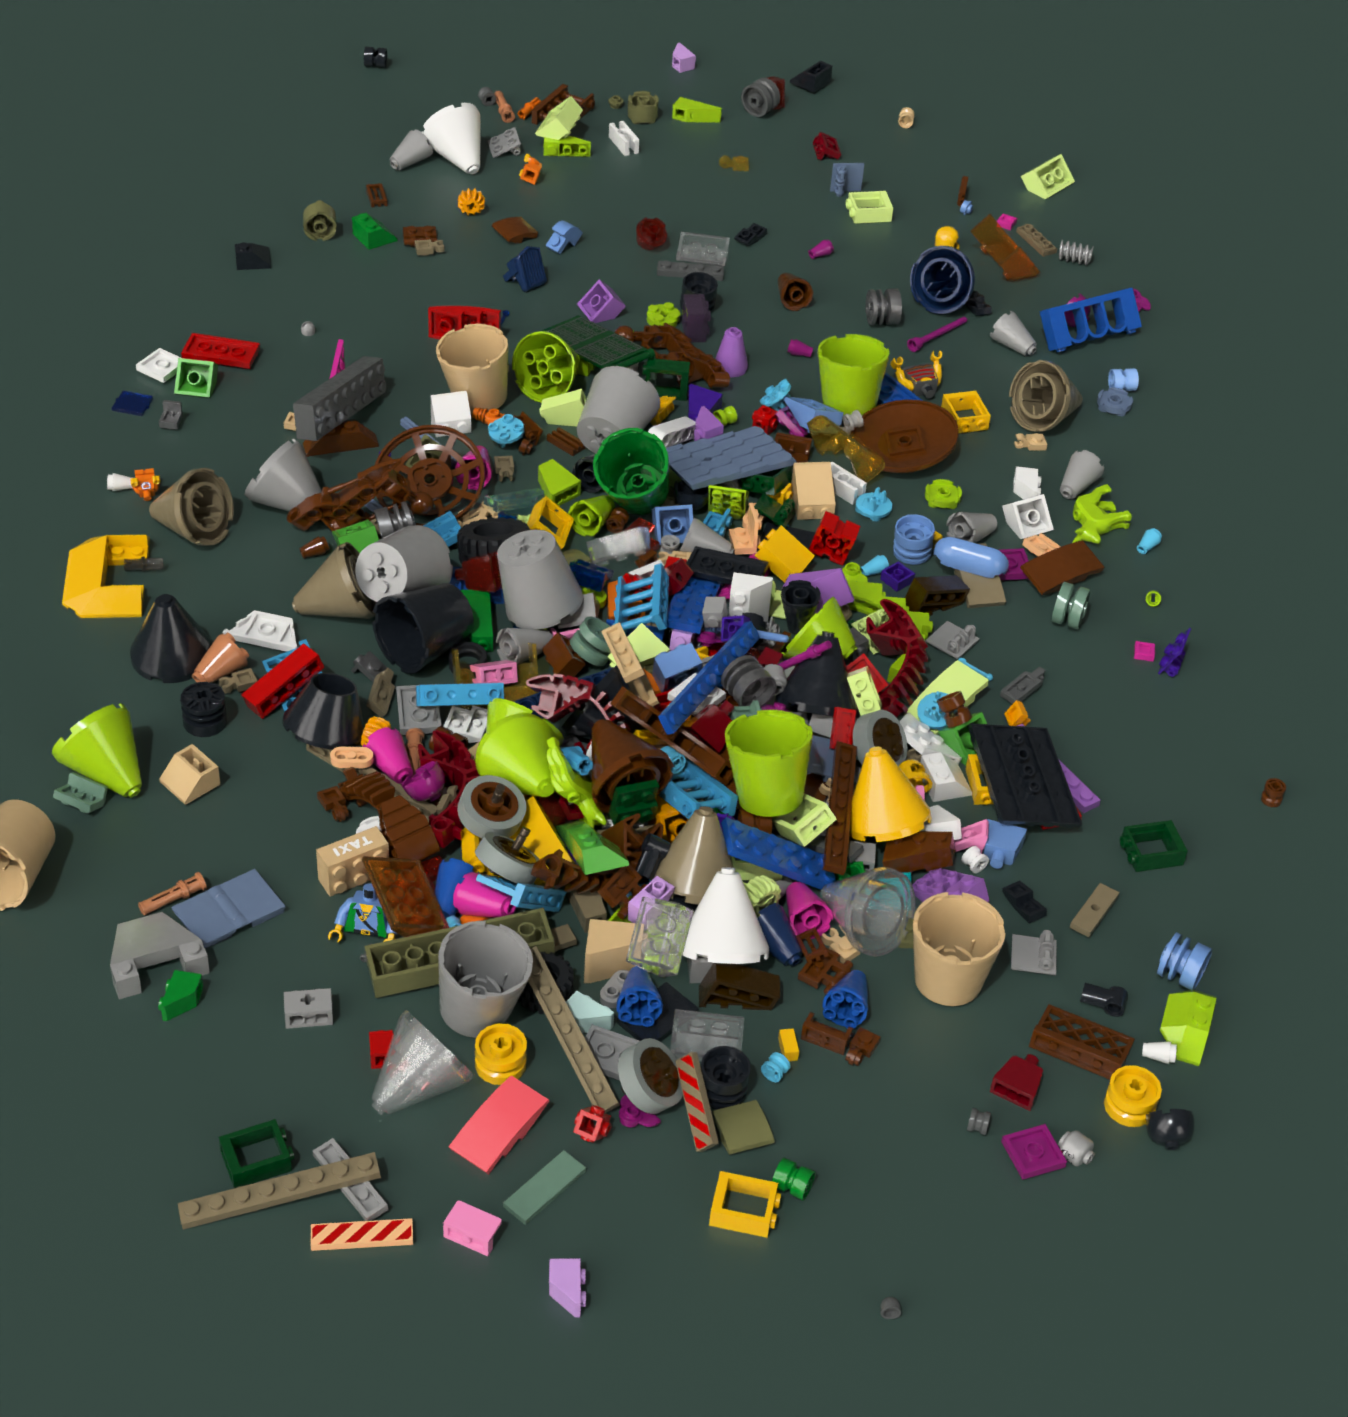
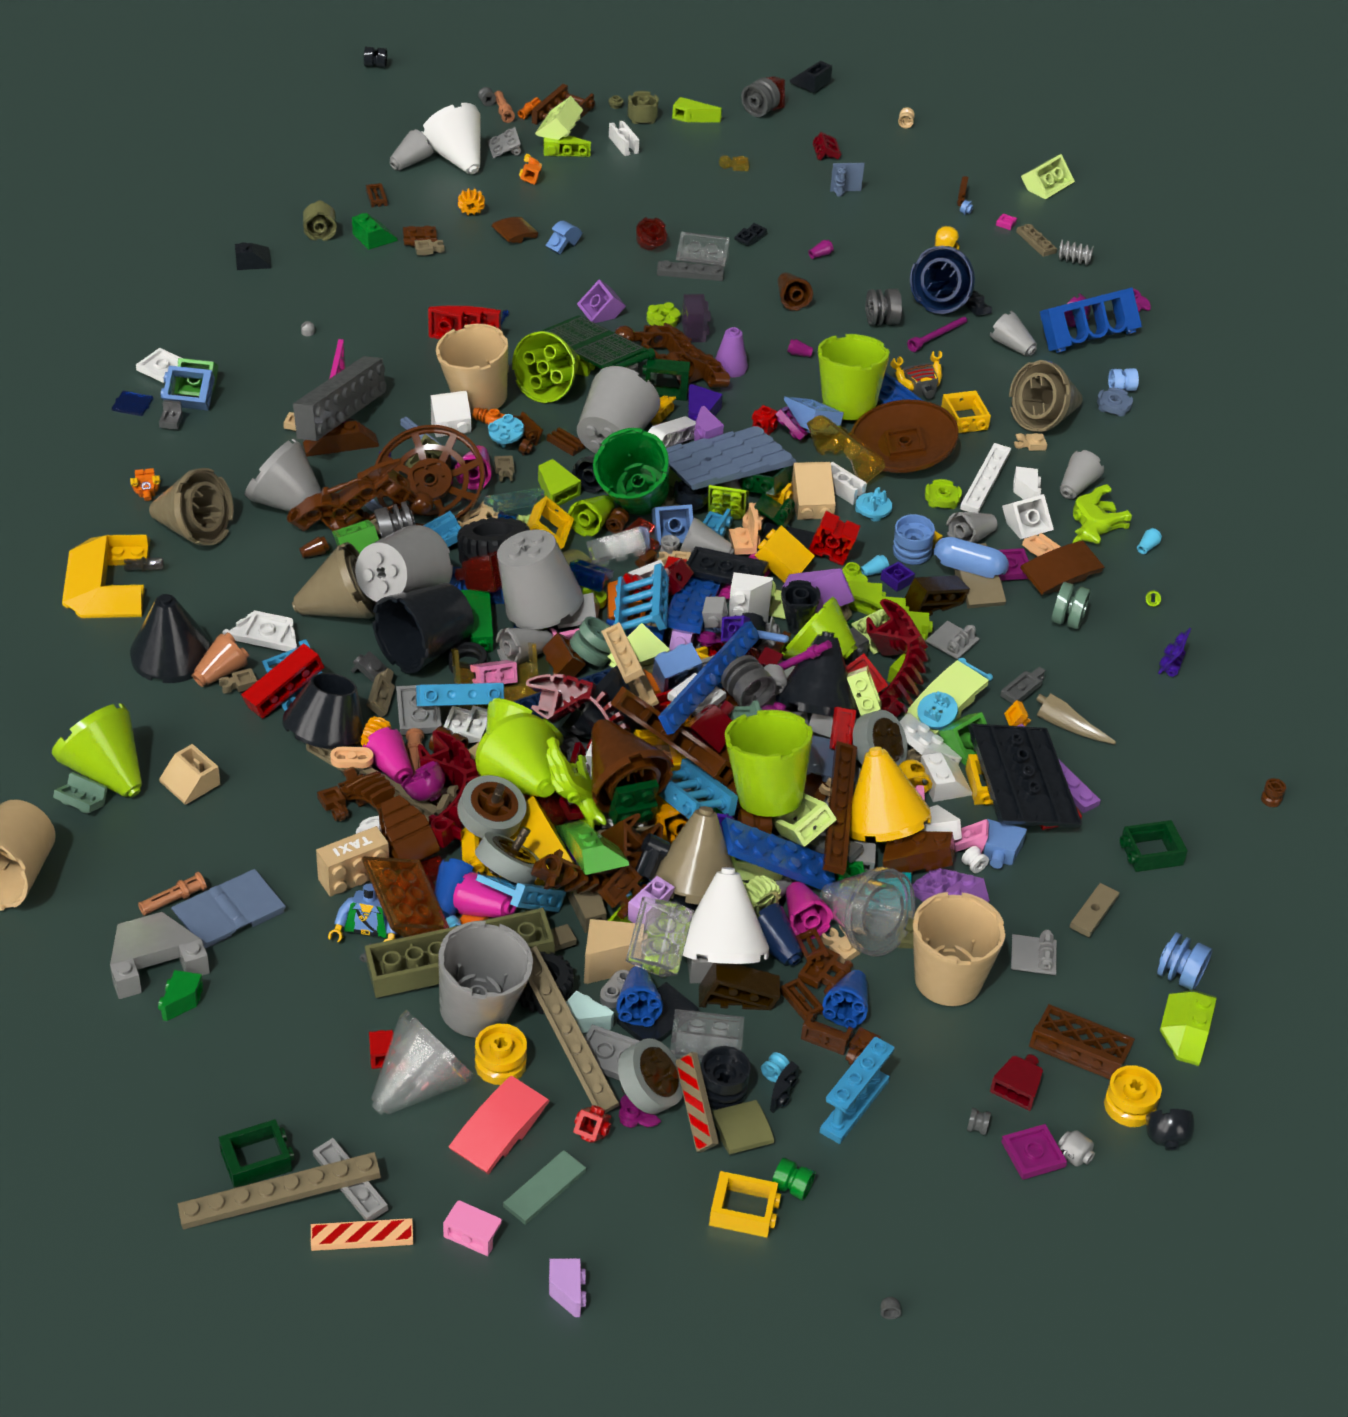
white cone [107,473,134,492] -> none
black wheel [180,682,227,737] -> none
red plate [181,333,260,369] -> none
light grey brick [284,988,333,1029] -> none
dark blue piece [503,246,547,292] -> none
yellowish green slope [539,389,587,427] -> none
dark azure piece [560,746,593,776] -> none
medium azure wheel [660,746,686,774] -> none
lavender slope [672,43,696,73] -> none
black wheel [680,272,718,317] -> none
lime wheel [713,406,738,426] -> none
medium azure plate [759,379,791,411] -> none
reddish brown hinge [774,432,812,463] -> none
yellow piece [778,1029,799,1061] -> none
light grey wheel [843,410,864,432] -> none
yellowish green window [846,191,893,224] -> none
reddish brown wheel [937,691,972,728] -> none
clear orange windscreen [971,214,1040,281] -> none
black slope [1002,880,1047,923] -> none
black piece [1080,983,1128,1017] -> none
dark pink tile [1134,641,1155,662] -> none
white cone [1142,1041,1177,1064] -> none
none -> medium blue window [161,366,215,410]
none -> black slope [770,1061,799,1113]
none -> reddish brown tile [780,978,823,1021]
none -> dark azure fence [819,1037,894,1144]
none -> white plate [960,443,1011,513]
none -> dark tan piece [1036,693,1116,744]

